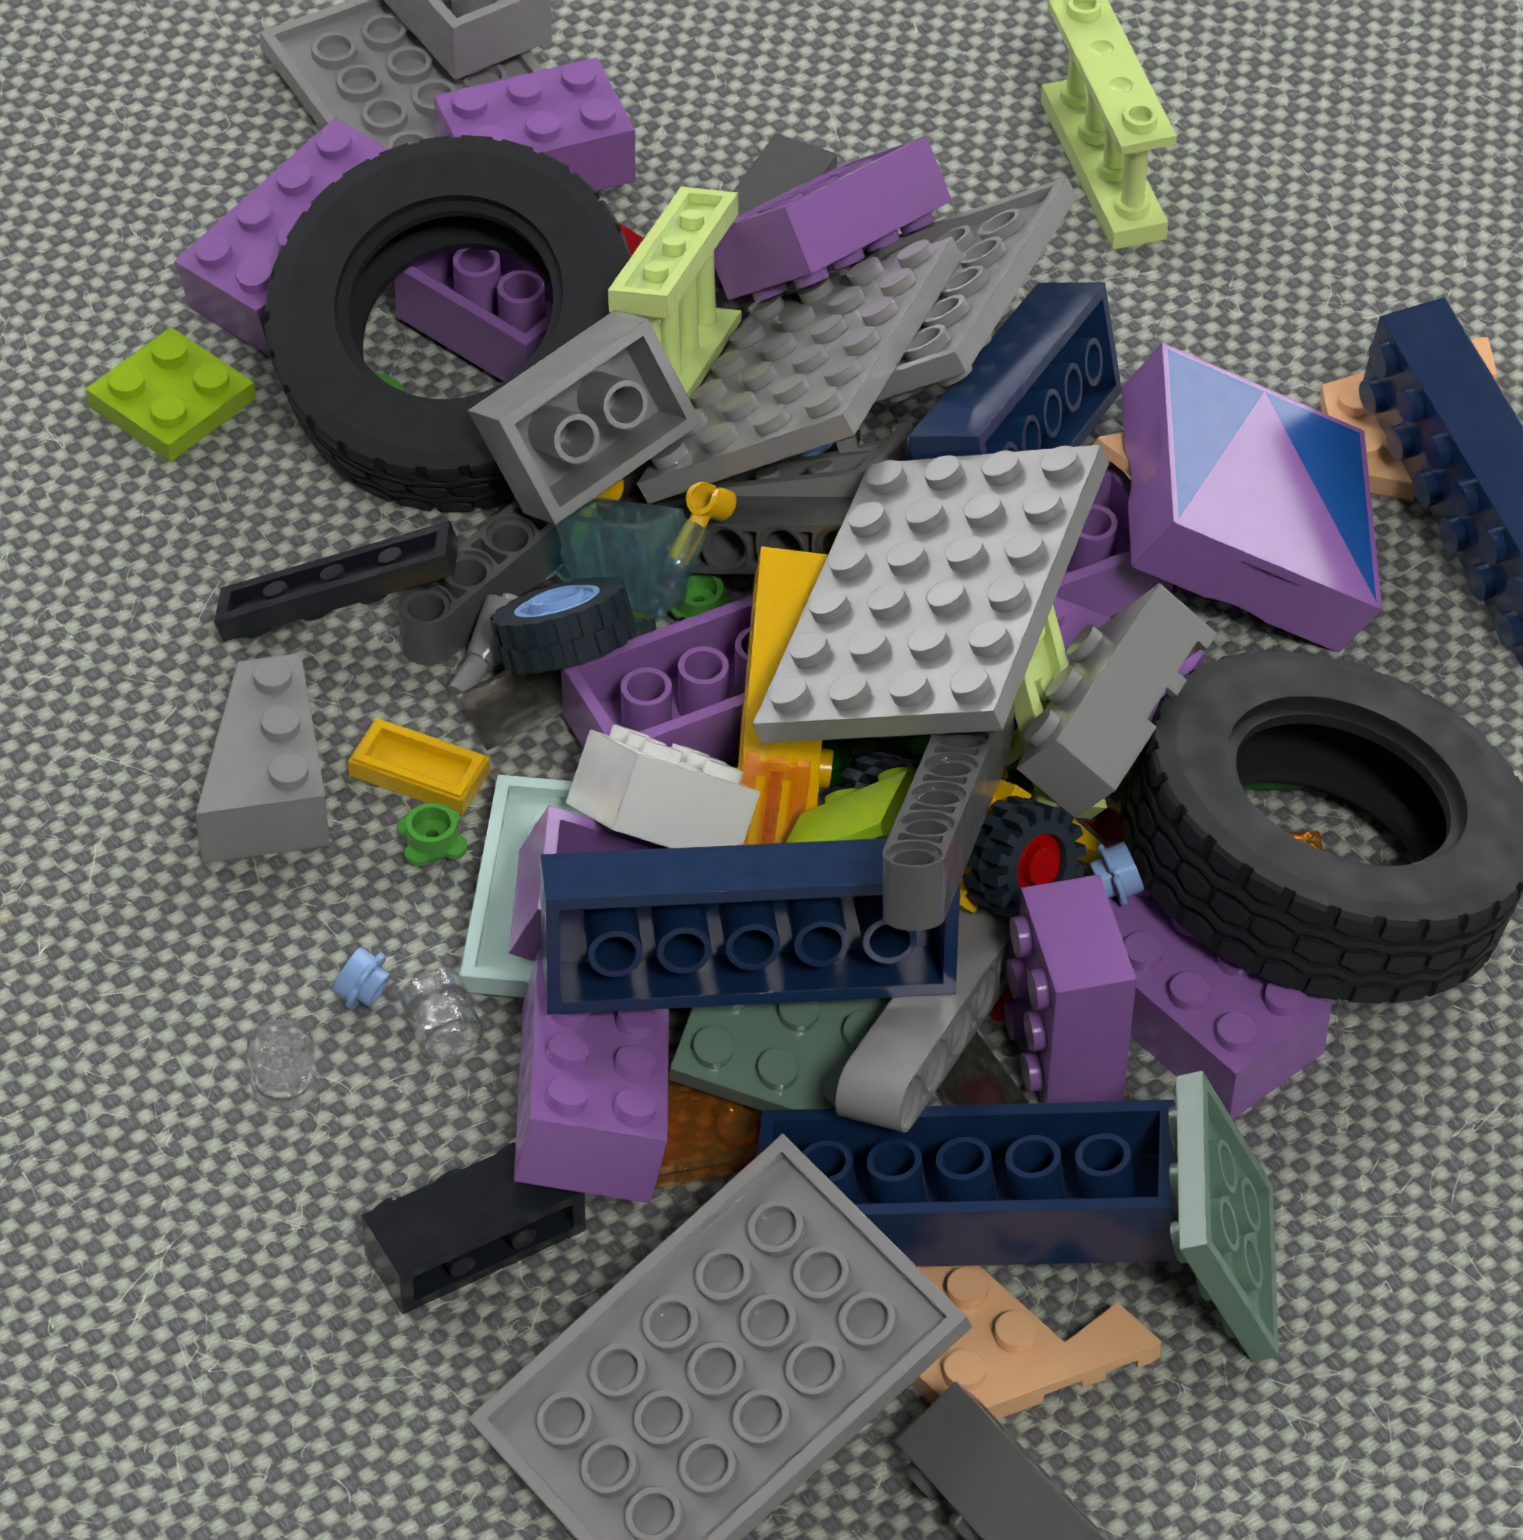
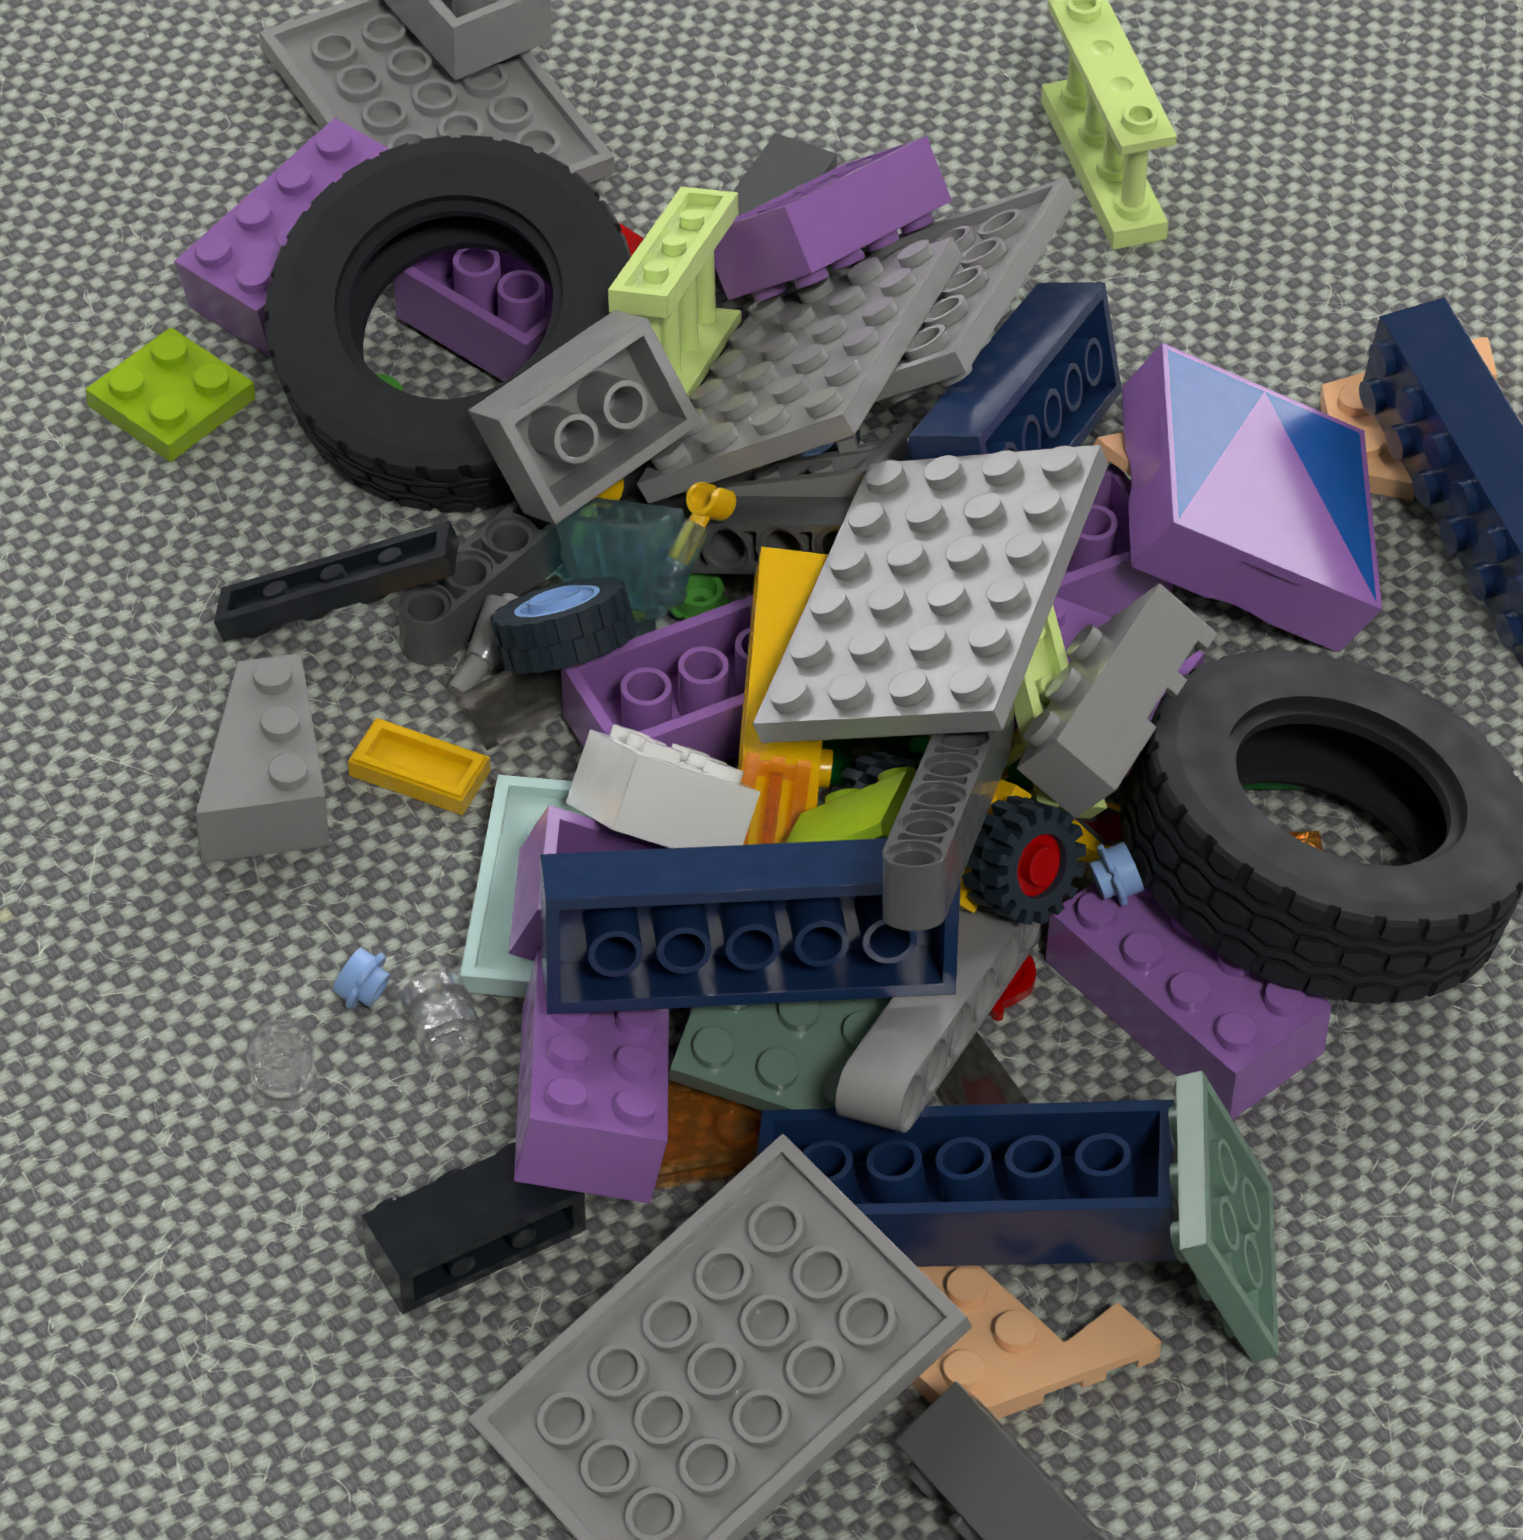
bright green plate [397,802,468,866] -> none
medium lavender brick [434,57,636,191] -> none
medium lavender brick [1003,874,1137,1103] -> none

